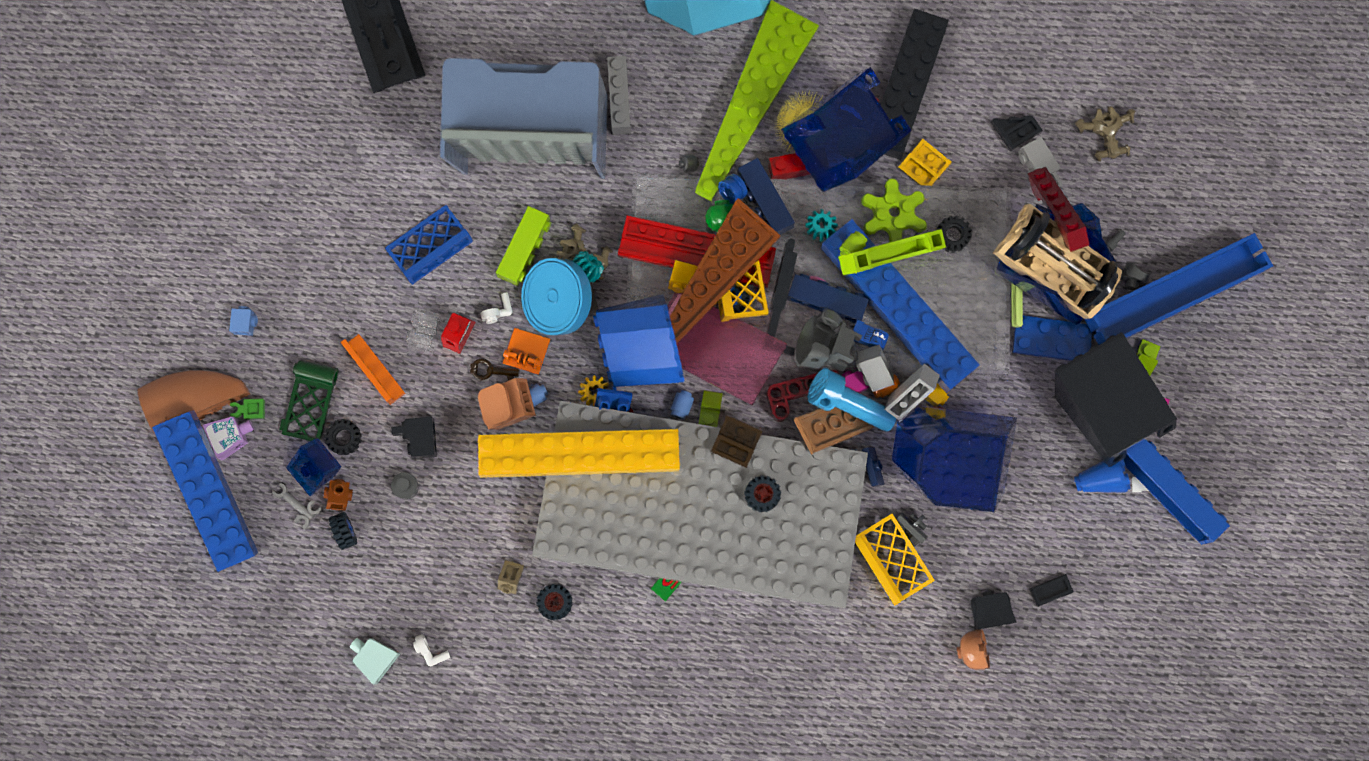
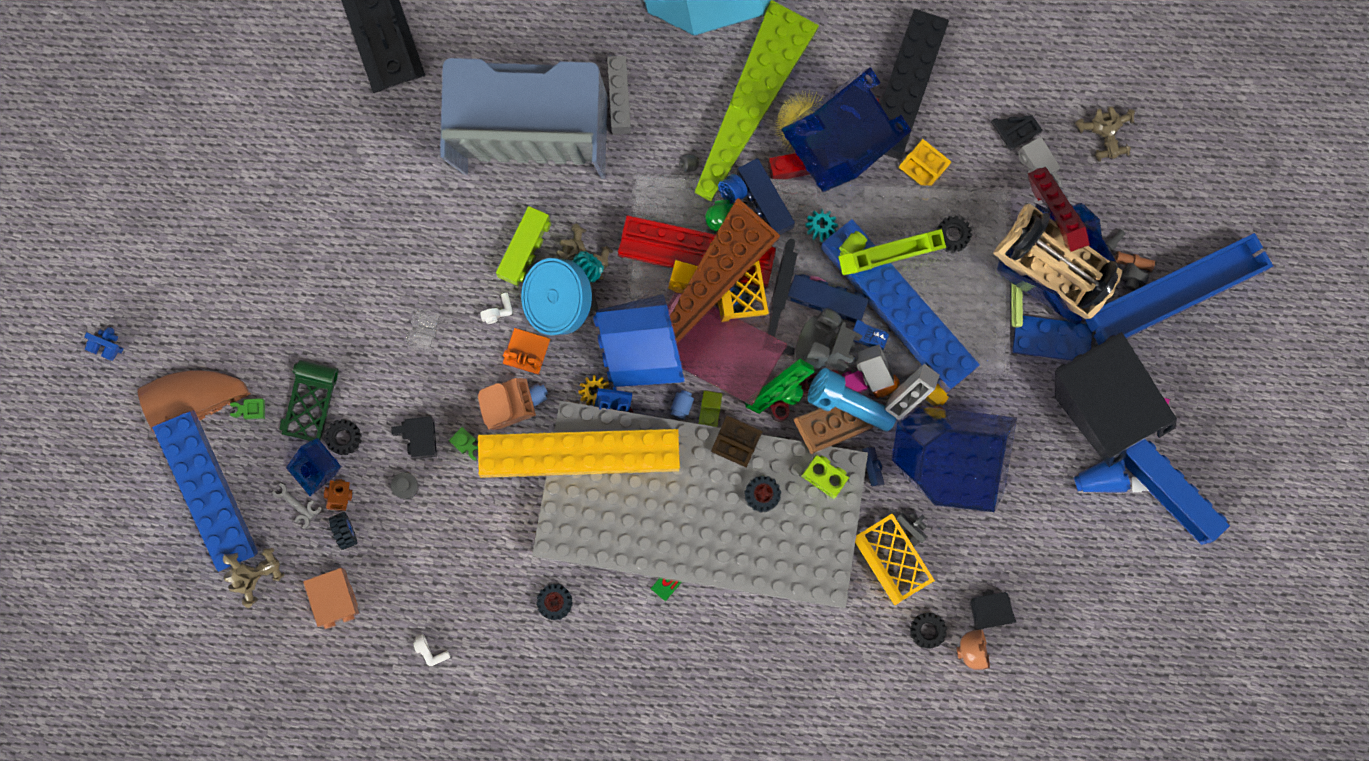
torso [203,417,255,460] -> none
medium blue brick [229,306,258,336] -> none
orange fence [341,334,406,405] -> none
light aqua torso [350,638,400,684] -> none
blue fence [385,205,473,285] -> none
red torso [441,313,476,354] -> none
dark brown piece [470,358,520,382] -> none
dark tan bracket [498,560,524,594] -> none
lime plate [861,178,927,242] -> none
black tile [1029,574,1074,607] -> none
lime slope [1136,339,1161,375] -> none
none -> blue hips [84,327,124,361]
none -> dark tan piece [223,548,285,608]
none -> nougat brick [303,568,359,629]
none -> bright green plate [449,427,478,461]
none -> green plate [744,359,815,414]
none -> lime brick [801,455,849,499]
none -> black tyre [910,612,947,649]
none -> nougat pin [1114,251,1155,272]

